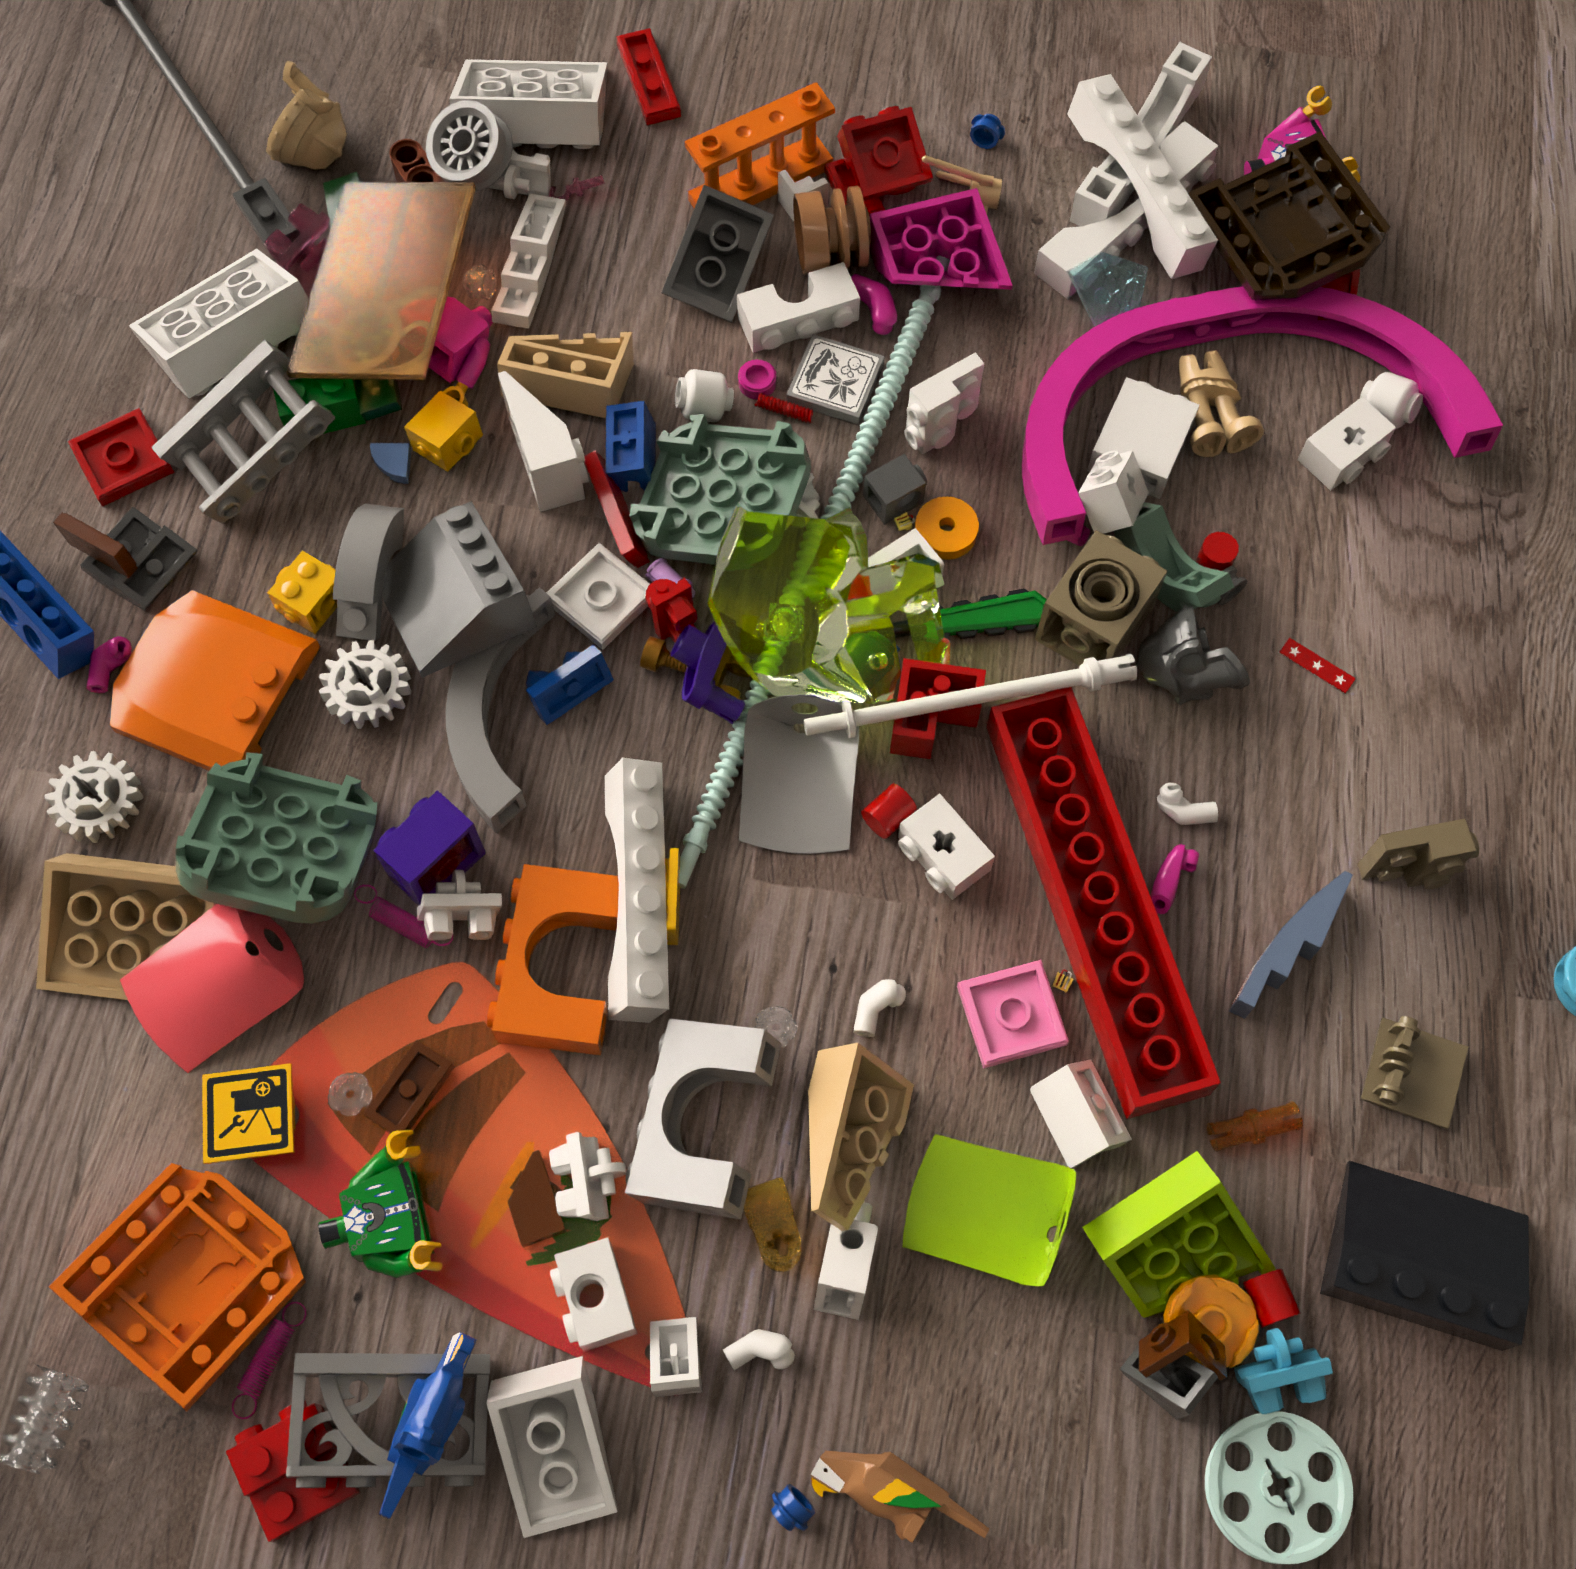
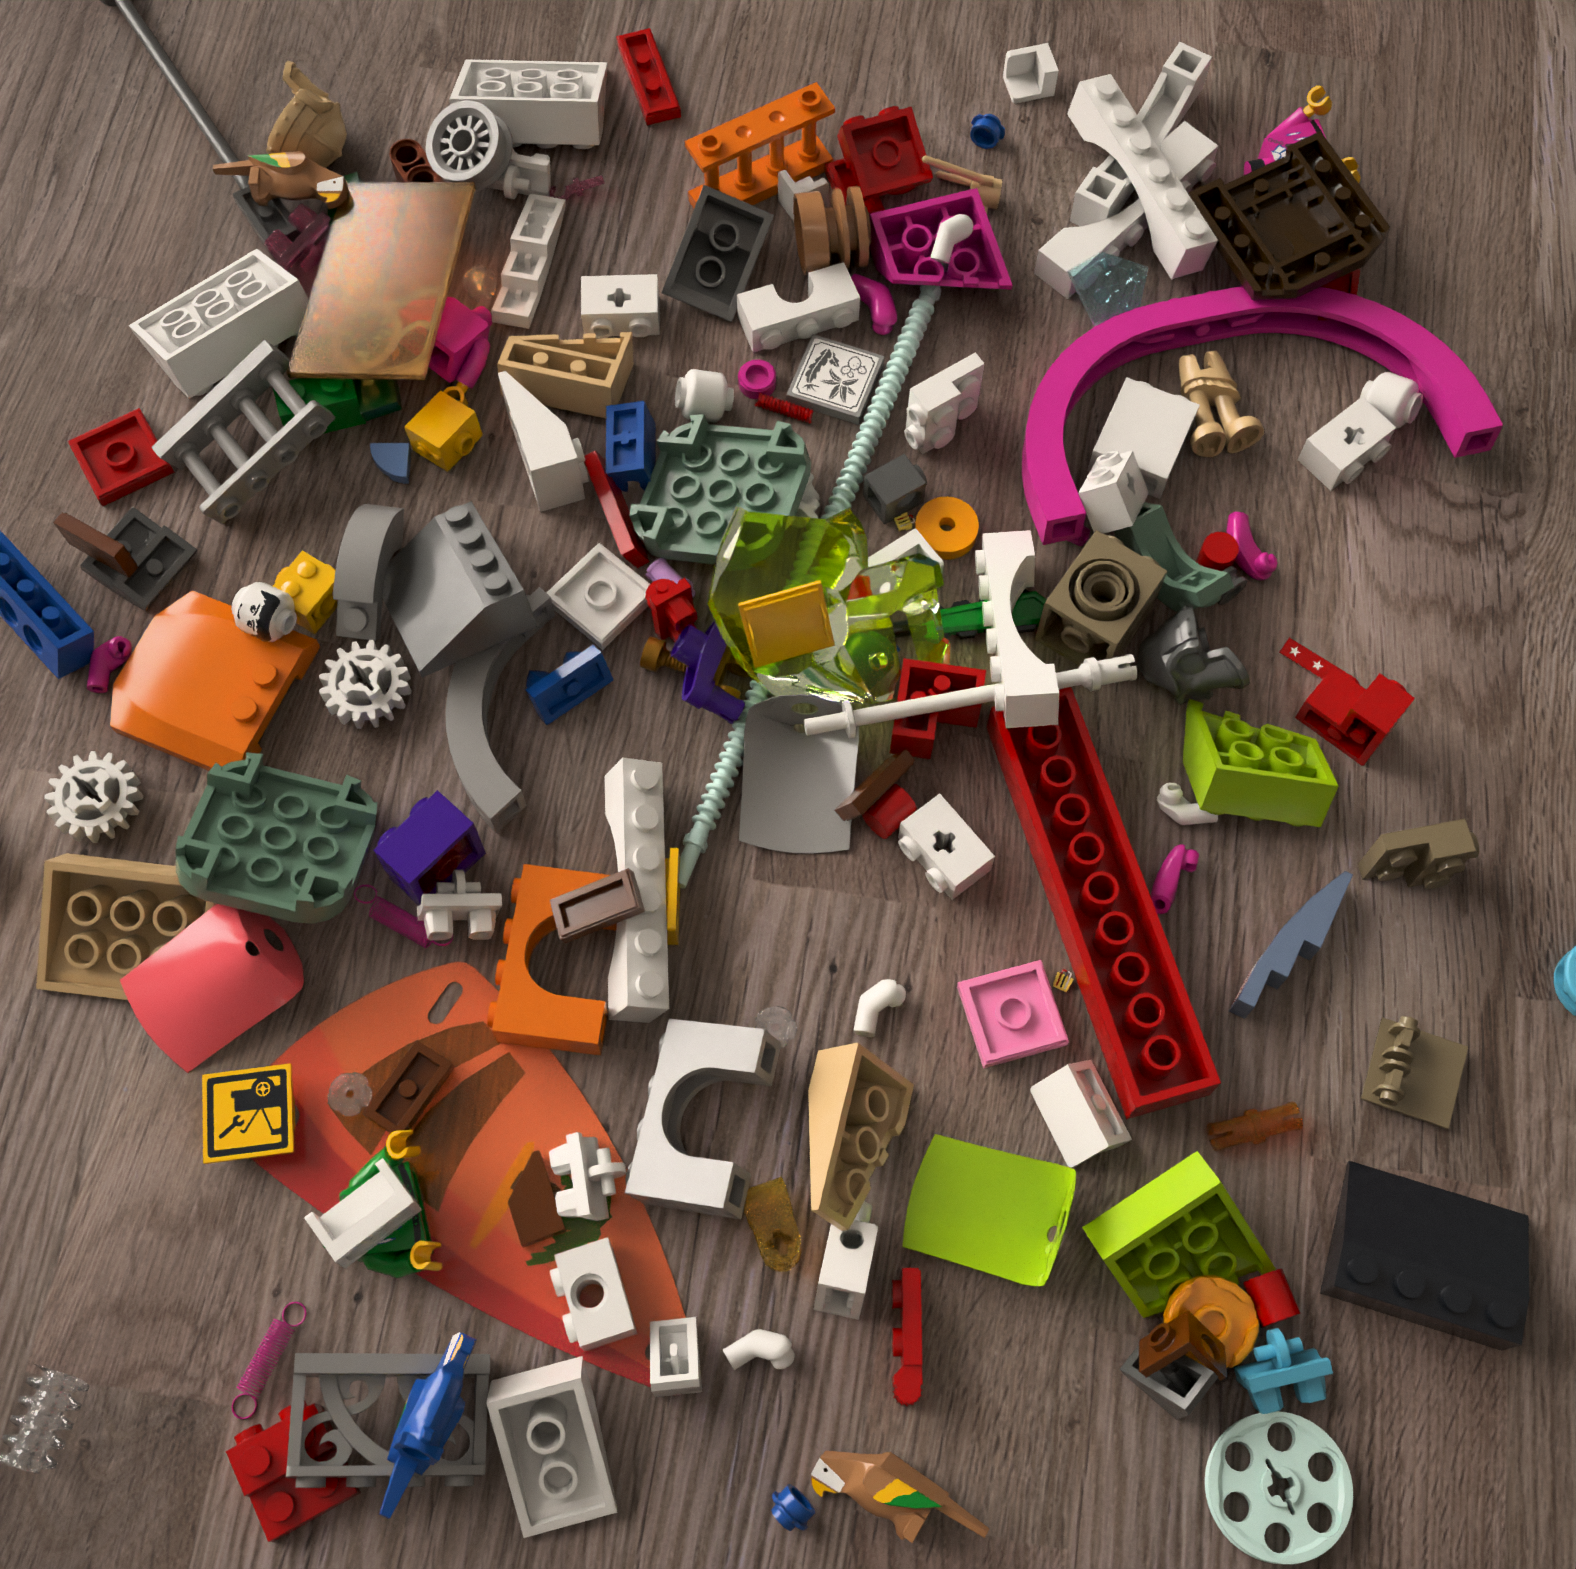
orange wedge [49,1163,306,1412] -> none
none -> medium nougat animal [213,151,348,209]
none -> white head [231,582,297,642]
none -> white panel [304,1158,422,1269]
none -> tile [549,868,645,943]
none -> white brick [581,274,660,338]
none -> yellow piece [738,580,835,668]
none -> reddish brown tile [834,749,915,821]
none -> red hinge [891,1268,923,1407]
none -> white arm [930,214,974,264]
none -> white arch [975,530,1059,728]
none -> white panel [1003,43,1059,104]
none -> lime wedge [1183,699,1339,827]
none -> dark pink arm [1226,512,1278,581]
none -> red brick [1295,666,1415,766]

